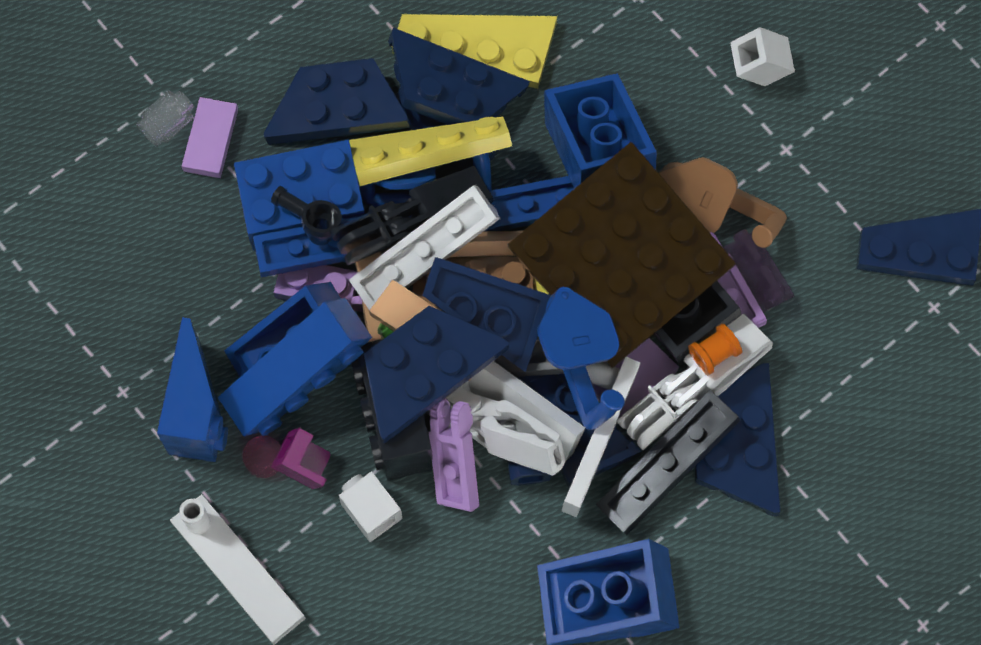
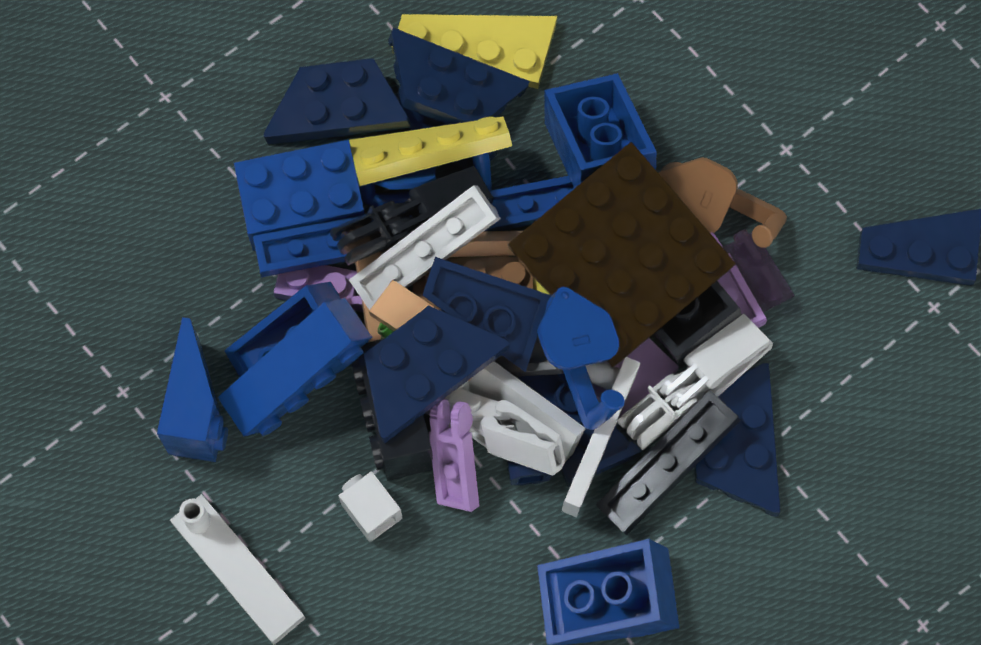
clear brick [136,90,194,146] -> none
lavender tile [182,97,238,178] -> none
clear pink tile [243,436,281,478] -> none
black bar [271,186,342,245] -> none
magenta panel [271,428,331,489] -> none
orange bush [688,323,742,376] -> none
white brick [730,27,795,86] -> none

